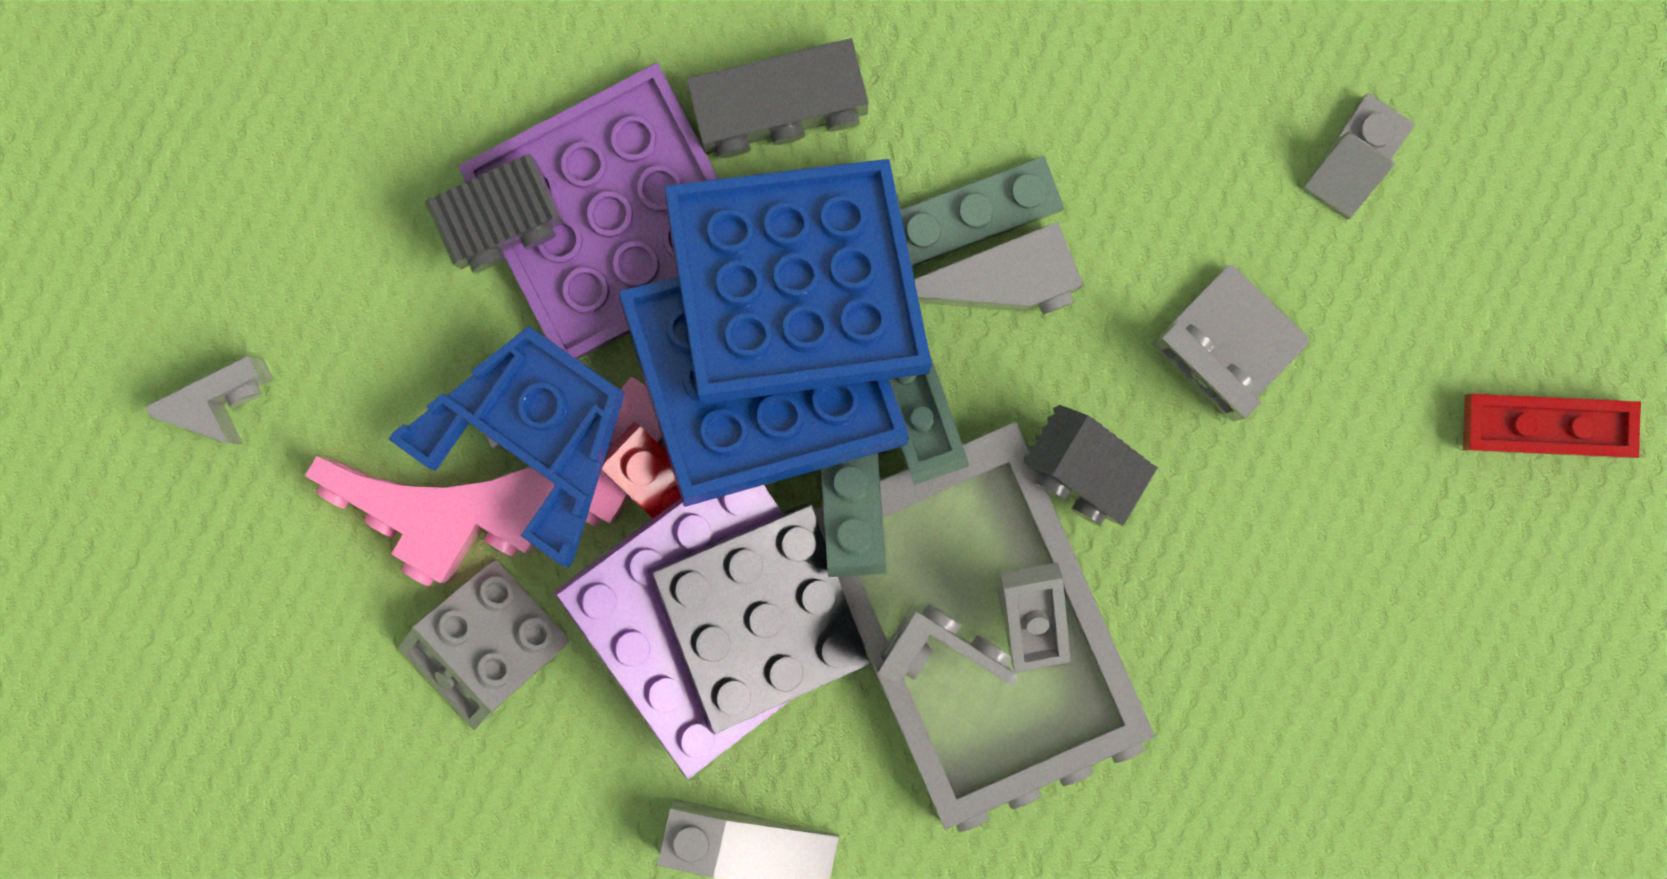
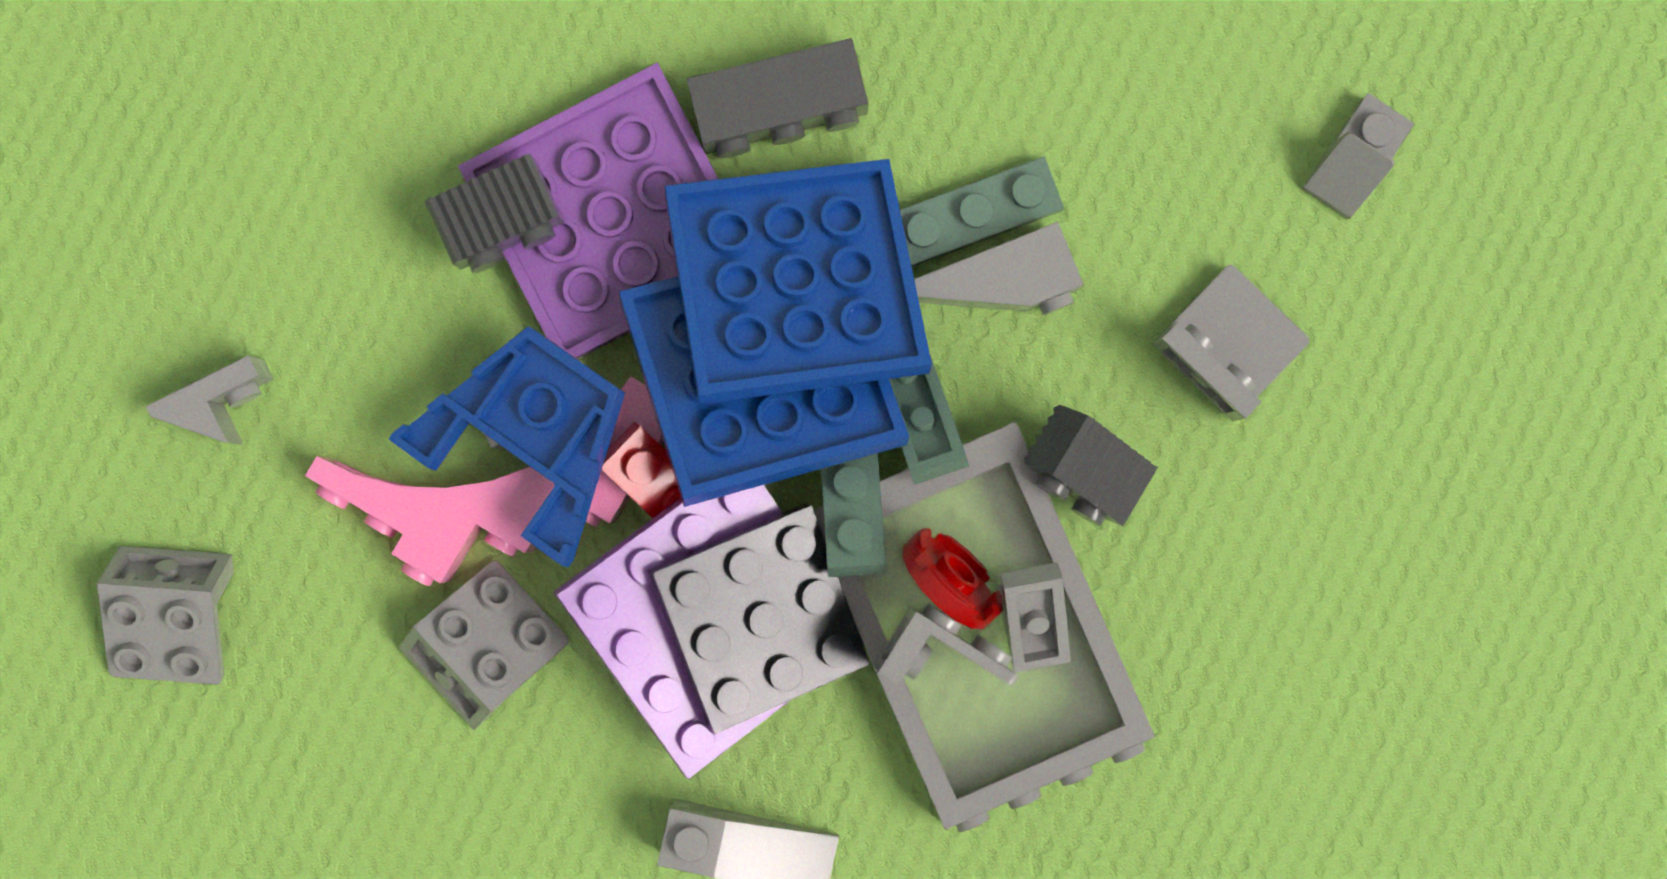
red plate [1463,394,1641,458] -> none
none -> light grey bracket [96,546,234,685]
none -> red tile [902,528,1003,630]

